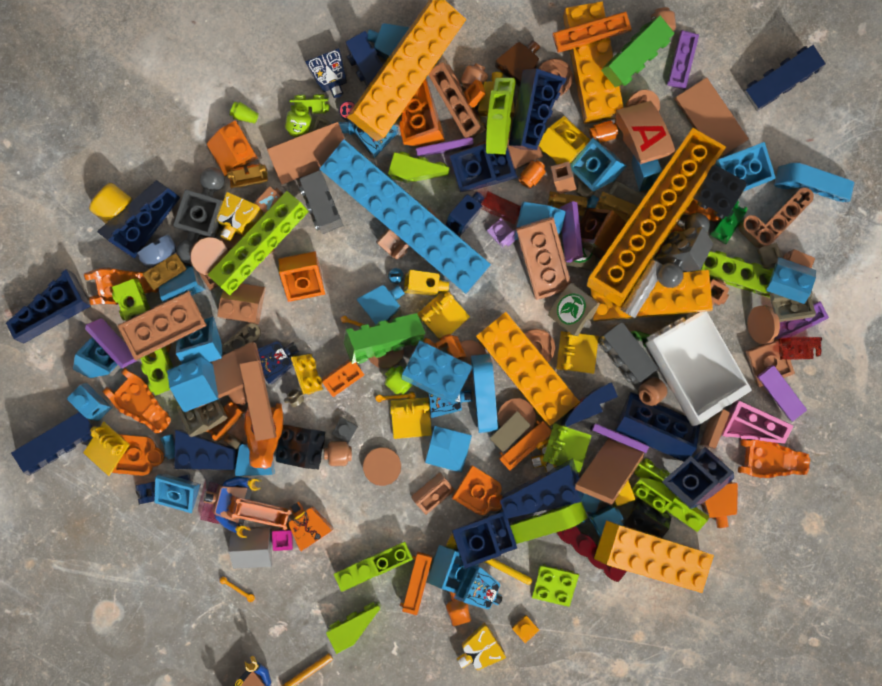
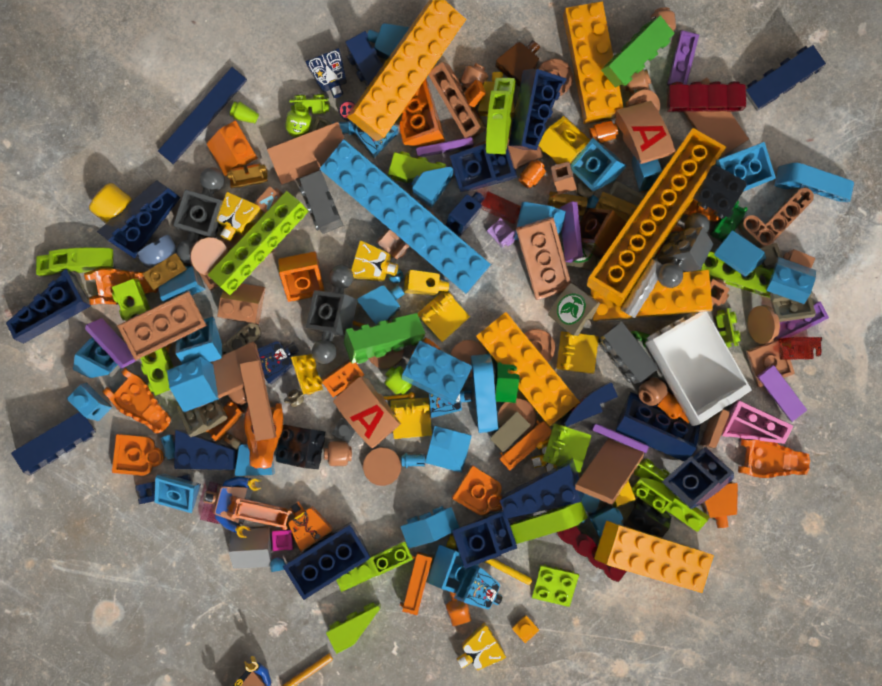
yellow hinge [83,422,130,476] -> none
light orange hinge [220,576,255,602] -> none
nougat slope [411,473,455,515] -> none
orange bracket [435,334,466,360] -> none
orange tile [552,12,632,53] -> none
none -> lime slope [36,247,113,277]
none -> dark blue tile [158,67,247,165]
none -> dark azure hinge [270,557,285,572]
none -> dark blue slope [283,522,371,600]
none -> dark grey brick [305,265,358,364]
none -> nougat slope [333,376,401,448]
none -> yellow torso [351,241,398,282]
none -> dark azure brick [400,506,459,548]
none -> dark azure pin [401,453,425,468]
none -> dark azure slope [411,167,453,208]
none -> green hinge [495,363,520,403]
none -> nougat head [624,69,651,94]
none -> orange piece [657,391,689,423]
none -> dark red brick [667,81,746,112]
none -> dark azure slope [714,230,766,277]
none -> lime hinge [715,308,741,348]

